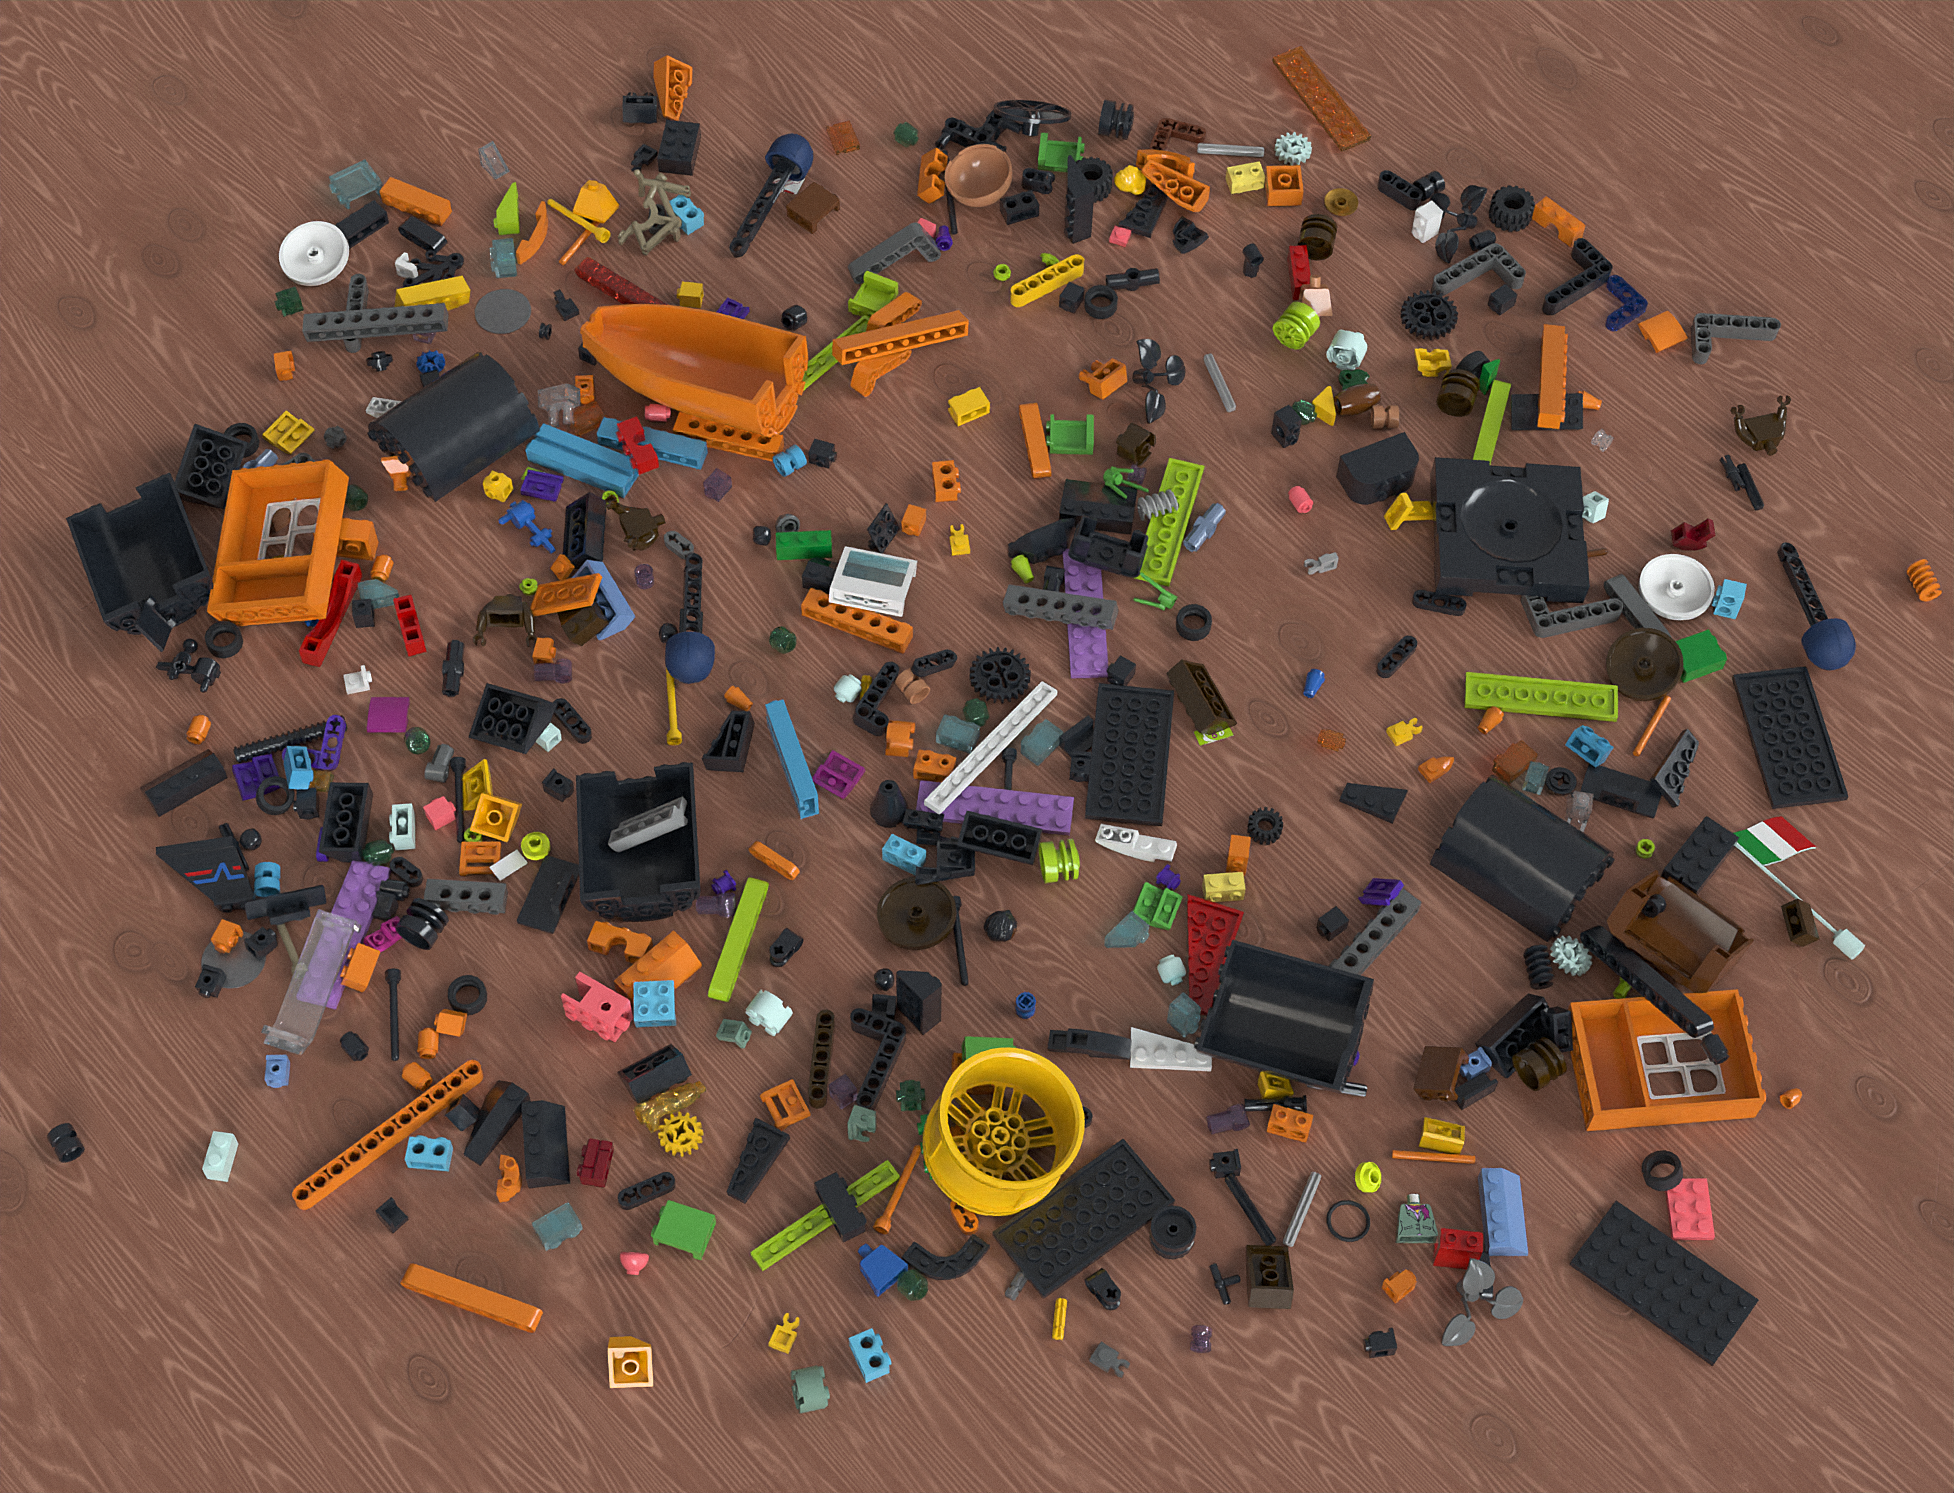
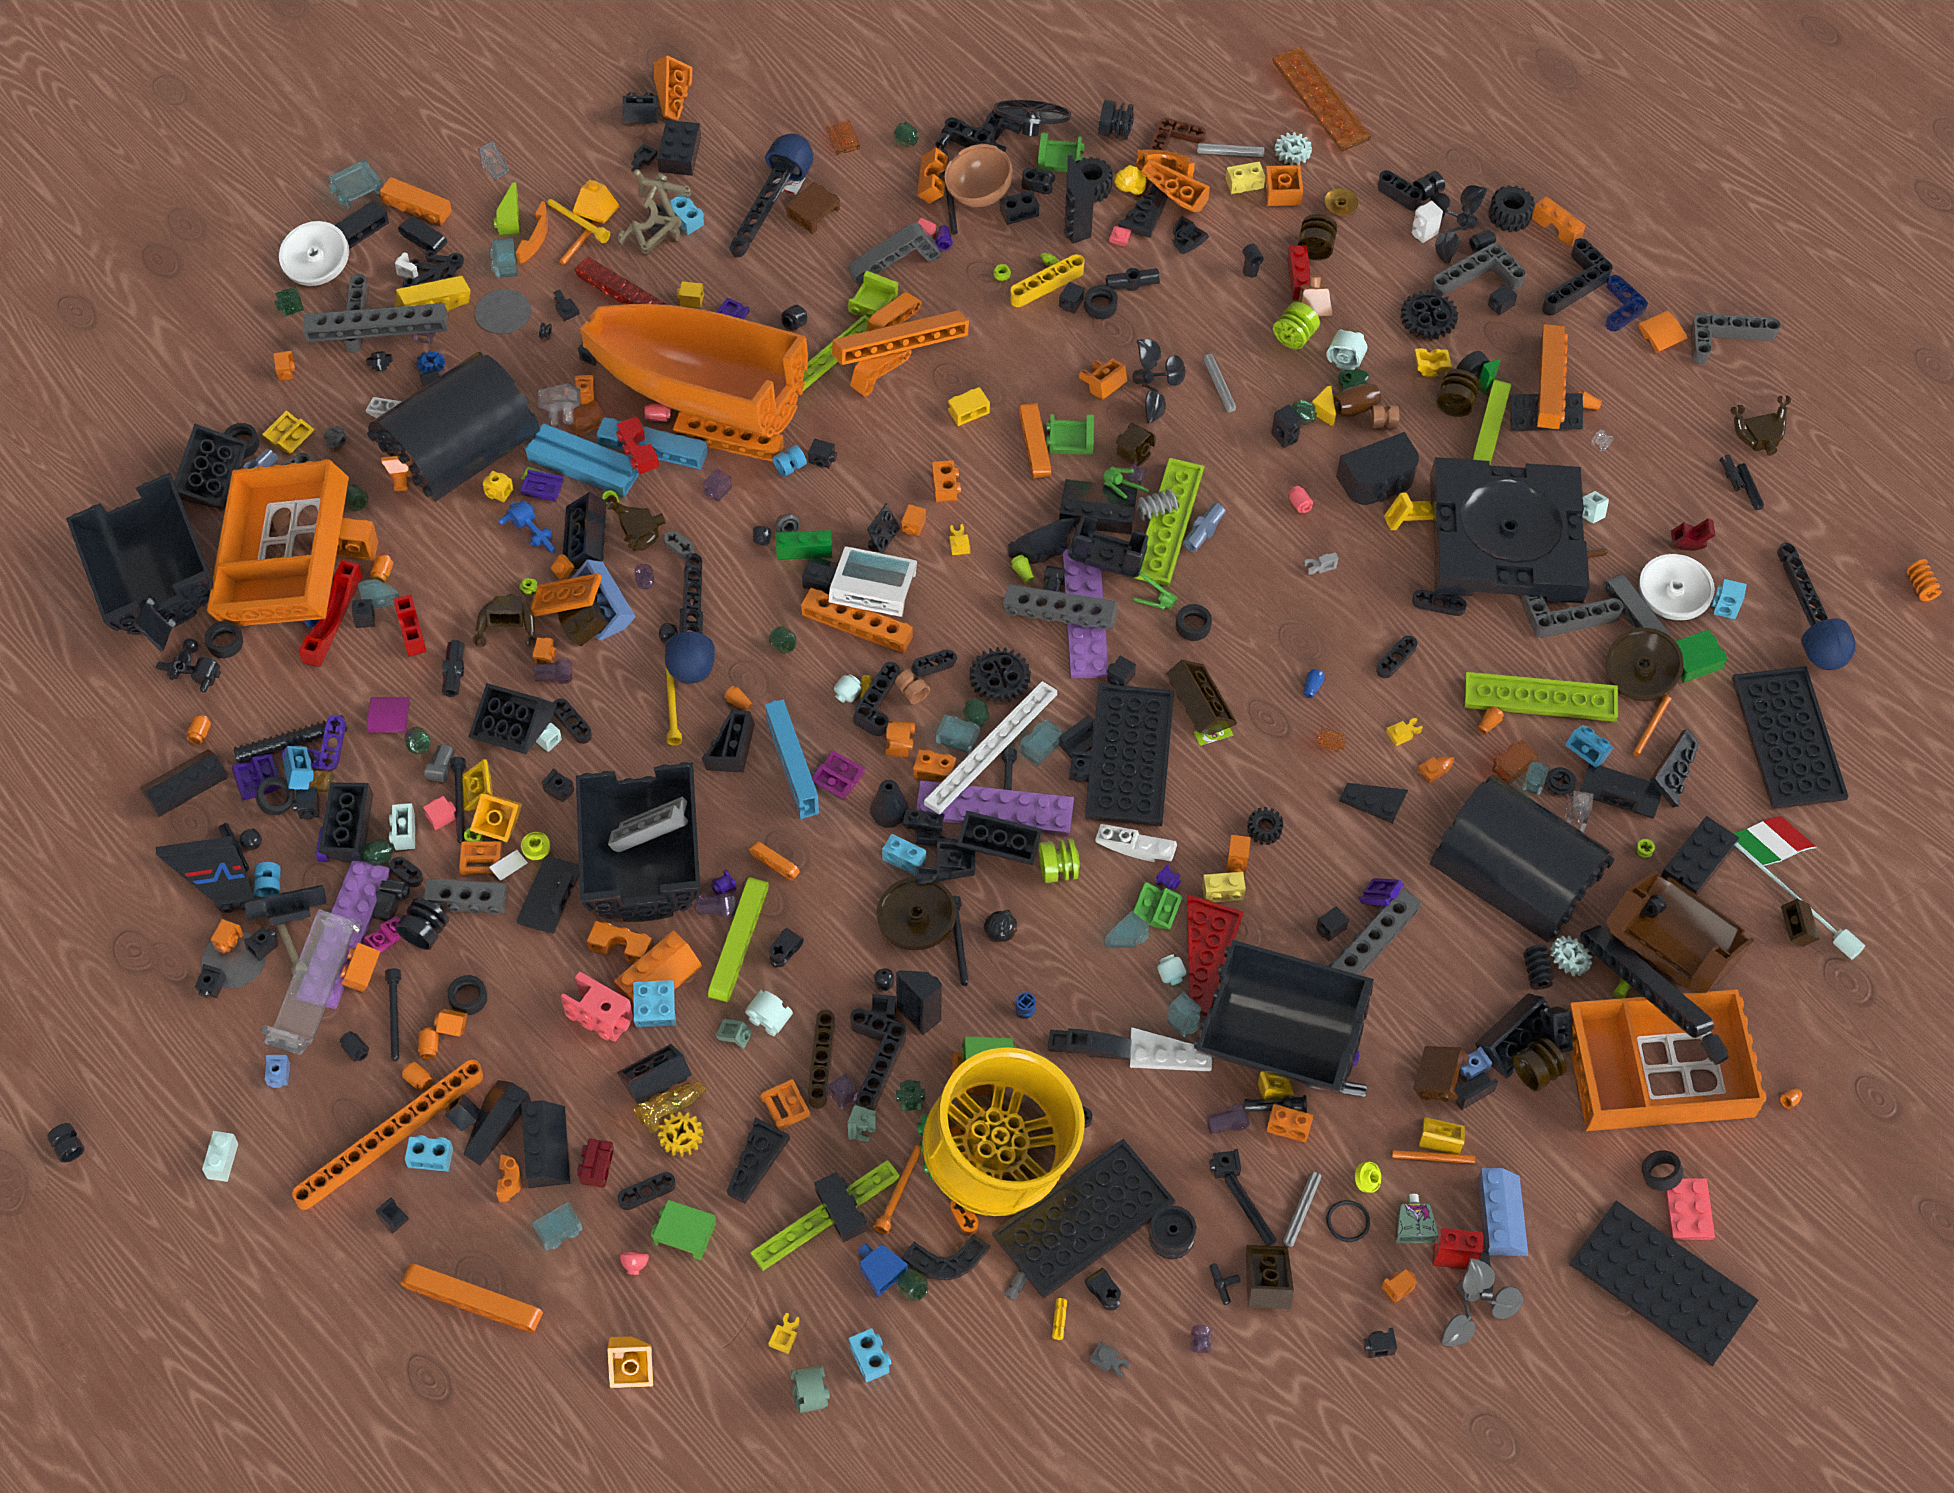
white bracket [344,665,372,695] -> none

